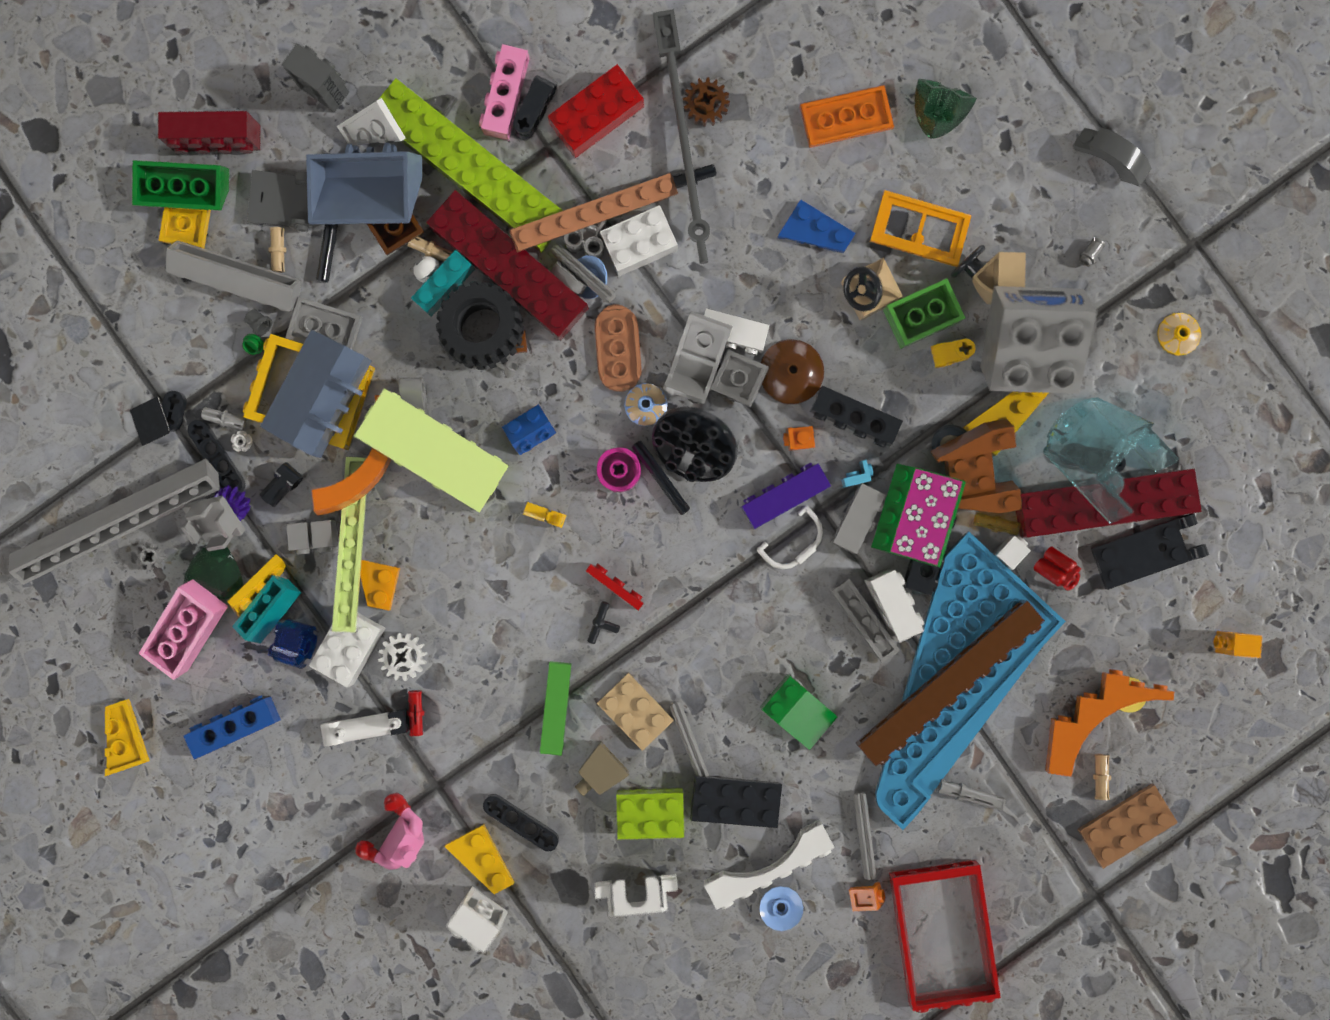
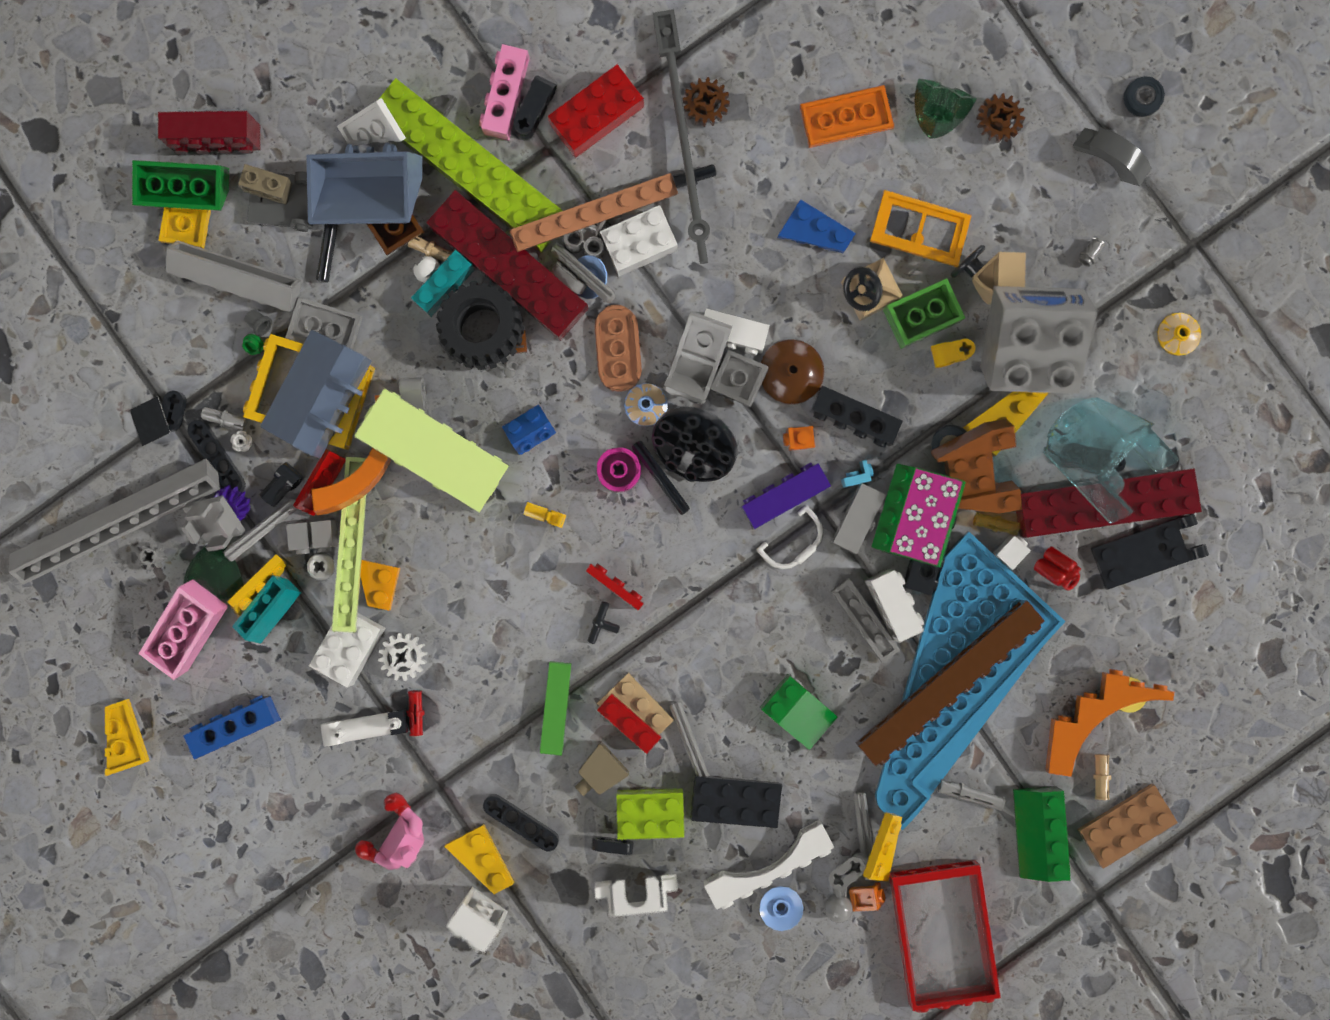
tan pin [268,227,286,273] -> none
clear blue brick [268,619,317,669] -> none
dark grey brick [281,43,349,113] -> none
light orange brick [1213,631,1262,658] -> none
none -> light grey axle [223,498,298,561]
none -> dark tan brick [238,164,292,205]
none -> red plate [293,449,346,516]
none -> white piece [307,553,335,581]
none -> black beam [591,836,634,855]
none -> red plate [597,693,662,754]
none -> light grey beam [825,853,869,923]
none -> yellow wing [862,812,902,881]
none -> reddish brown gear [976,93,1025,143]
none -> green slope [1013,786,1071,882]
none -> black bush [1123,76,1165,117]

